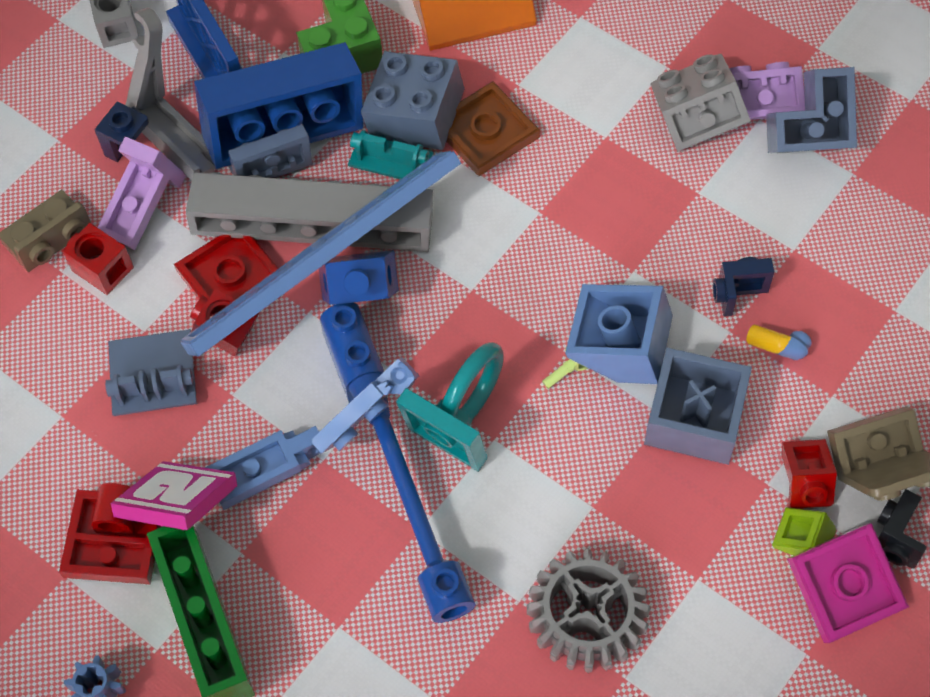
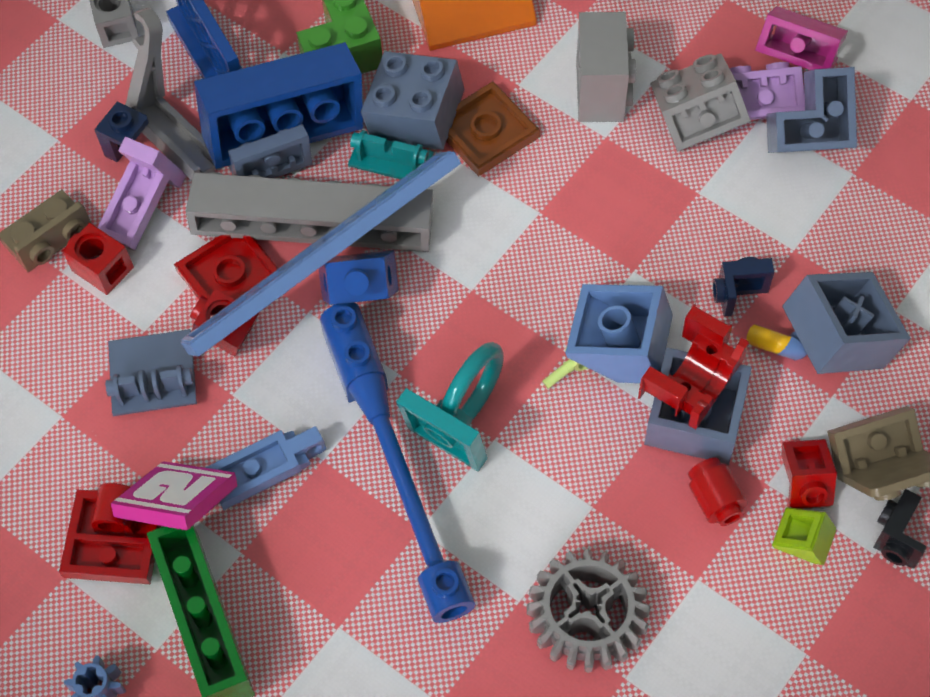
medium blue hinge [311,357,419,454] -> none
dark pink tile [787,523,909,643] -> none
none -> light grey brick [576,12,636,122]
none -> red piece [638,304,749,430]
none -> red brick [688,458,748,526]
none -> dark pink brick [755,6,848,70]
none -> sand blue brick [782,272,911,374]

